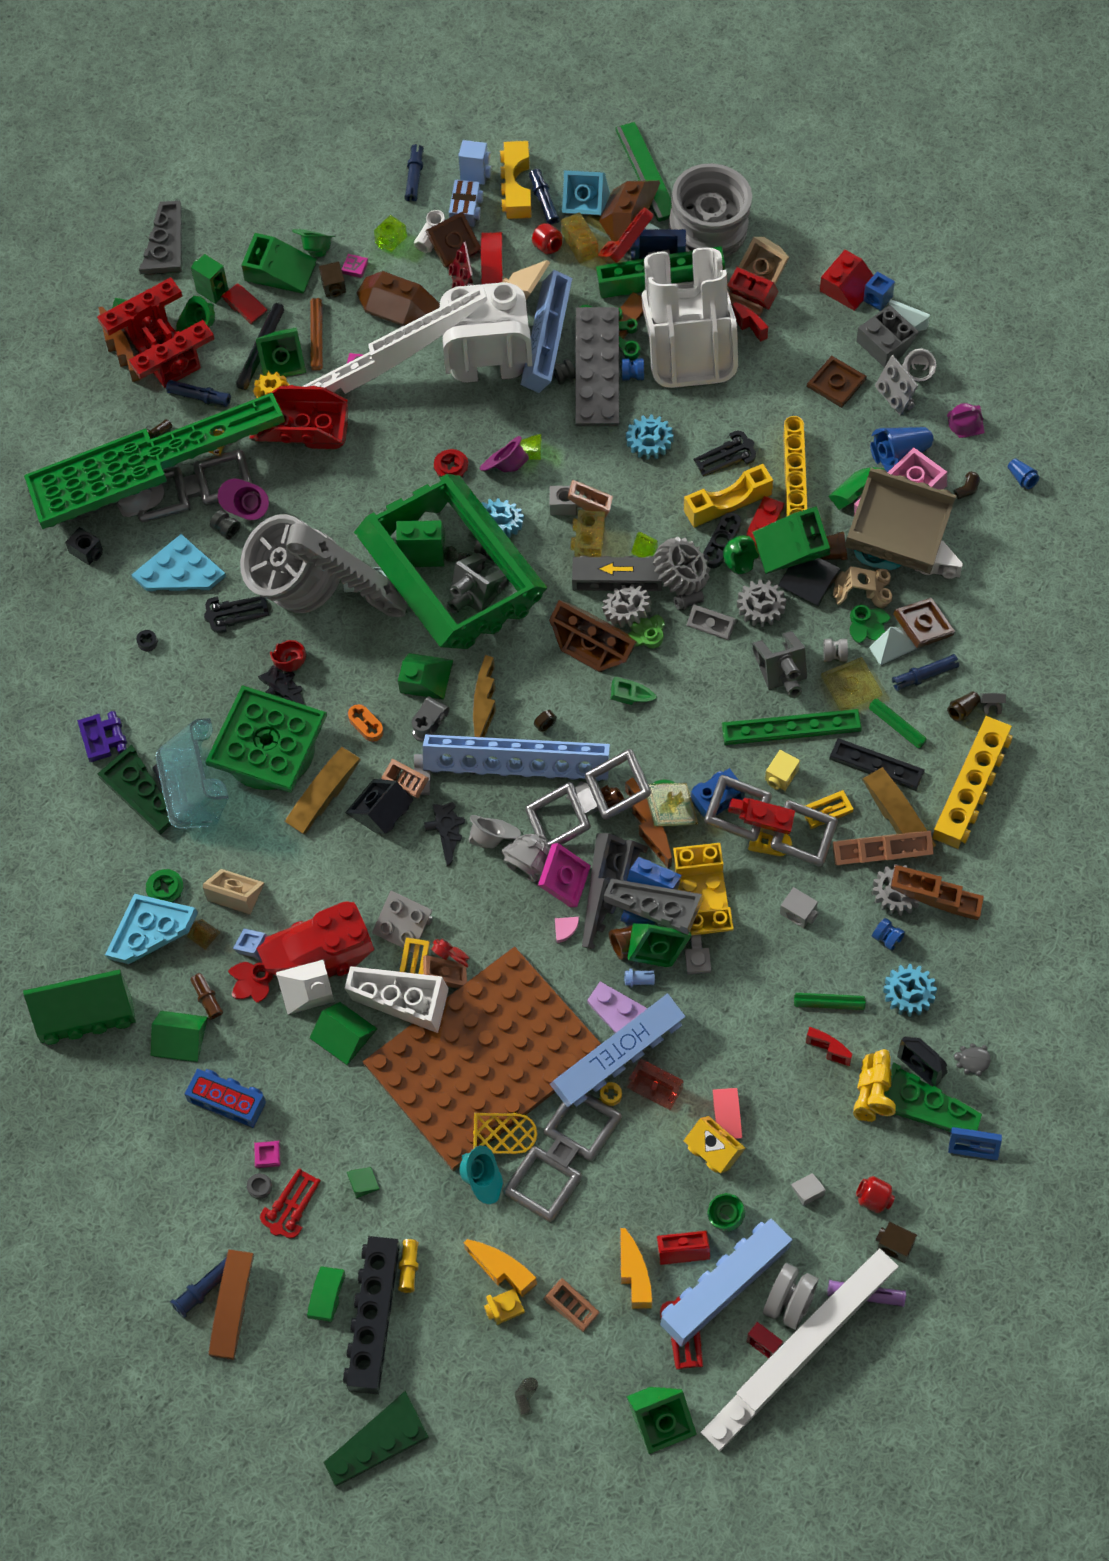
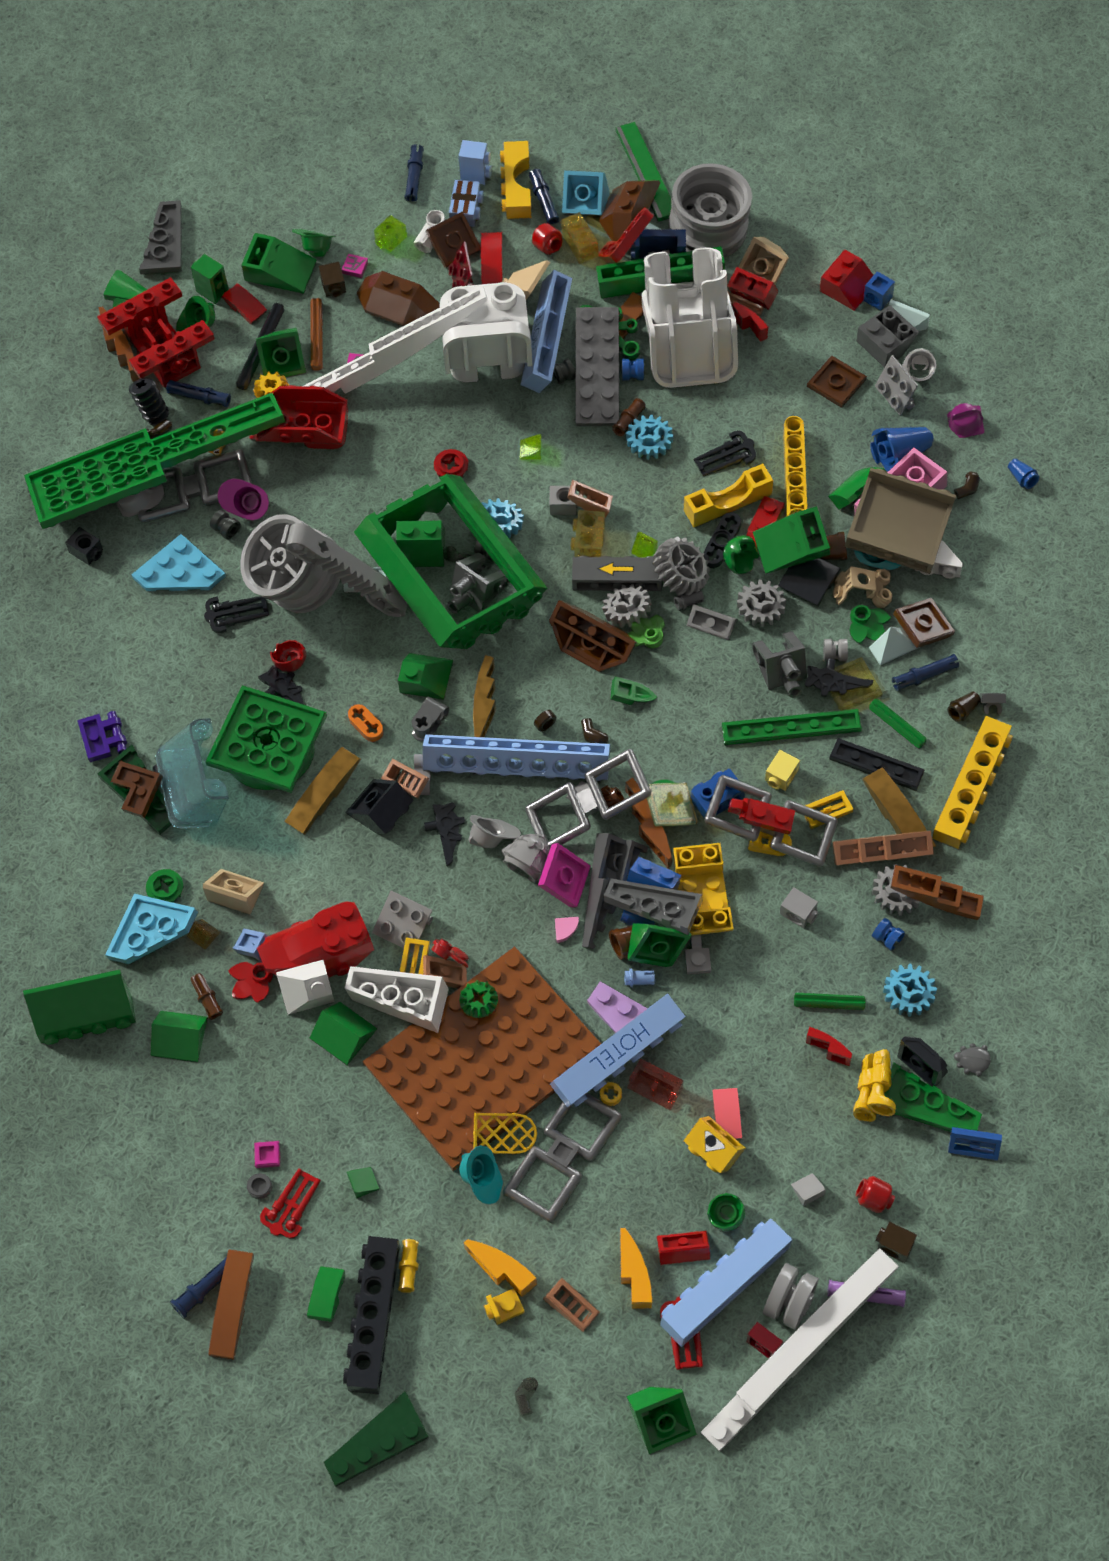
black bush [136,630,158,651] -> none
blue brick [185,1068,266,1128] -> none
magenta piece [480,436,529,472] -> none
none -> green slope [103,270,148,301]
none -> reddish brown plate [111,761,163,818]
none -> black piece [129,378,169,425]
none -> green gear [459,980,498,1018]
none -> dark brown arm [581,718,609,744]
none -> reddish brown pin [612,398,646,436]
none -> black piece [804,659,874,697]

